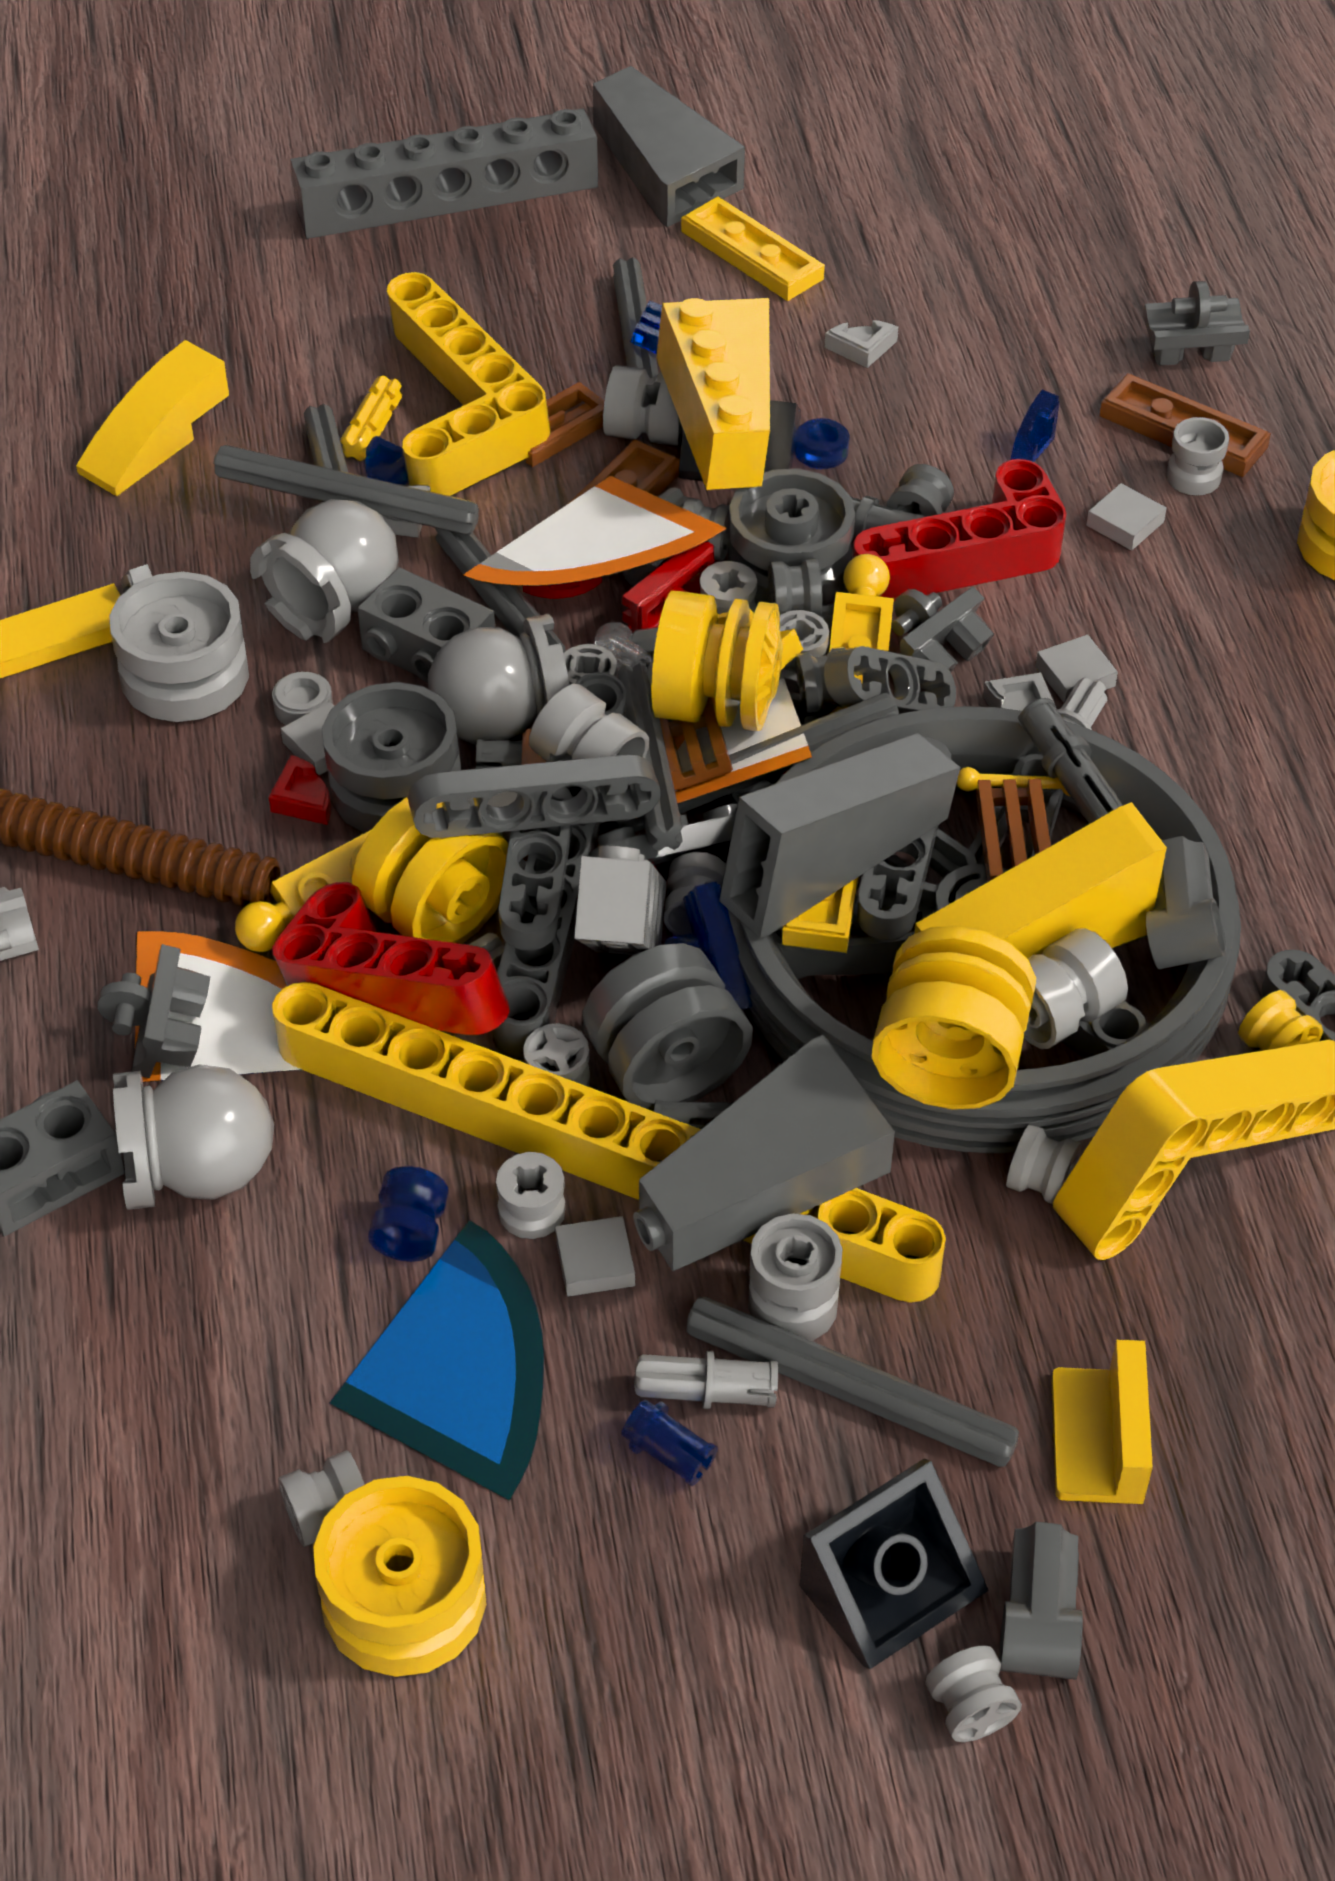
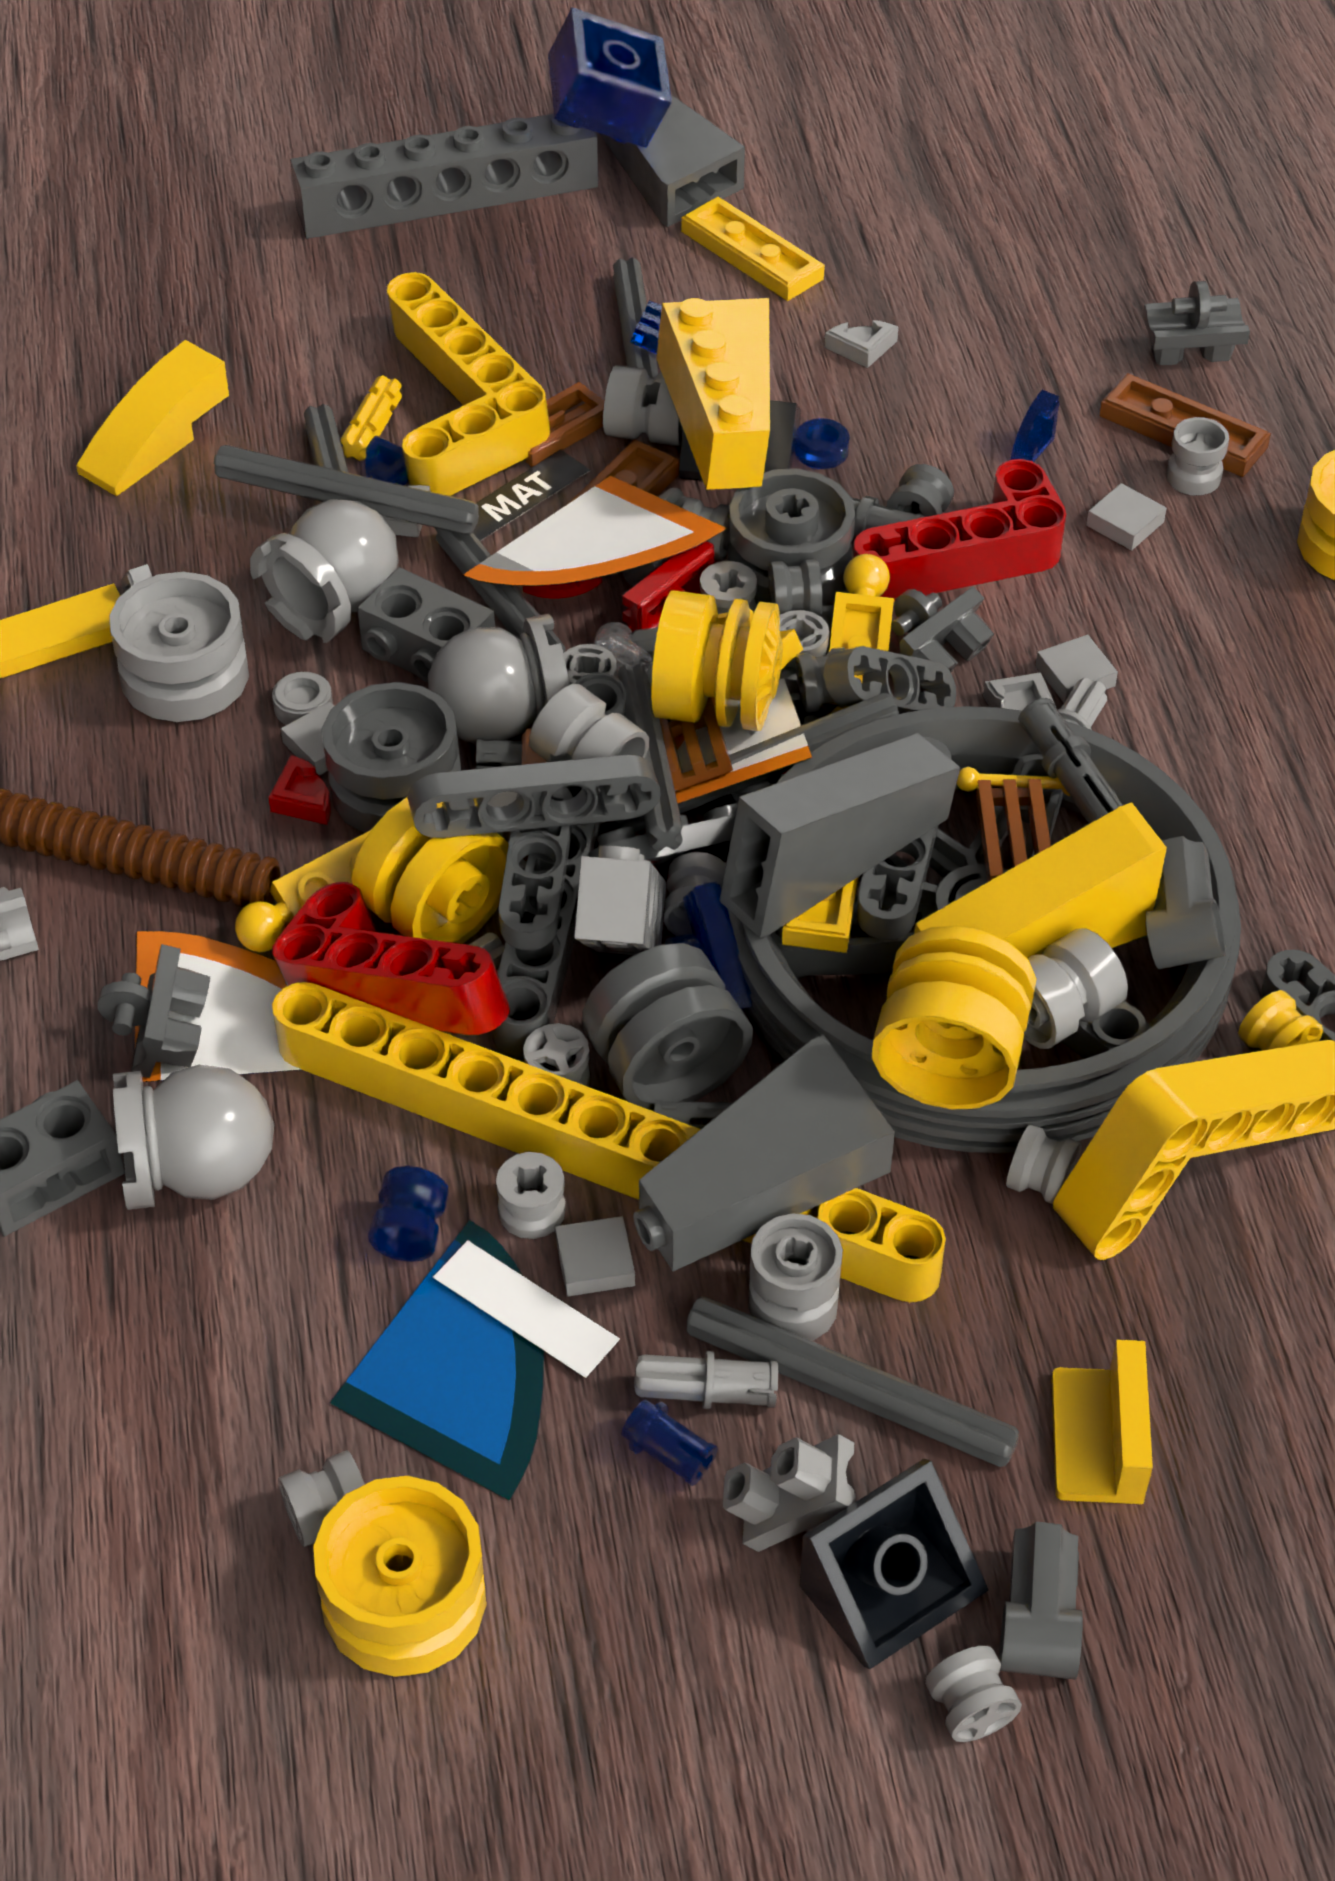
none -> white sticker [433,1240,620,1378]
none -> black sticker [473,449,591,541]
none -> clear blue brick [548,7,672,148]
none -> light grey hips [723,1434,856,1552]

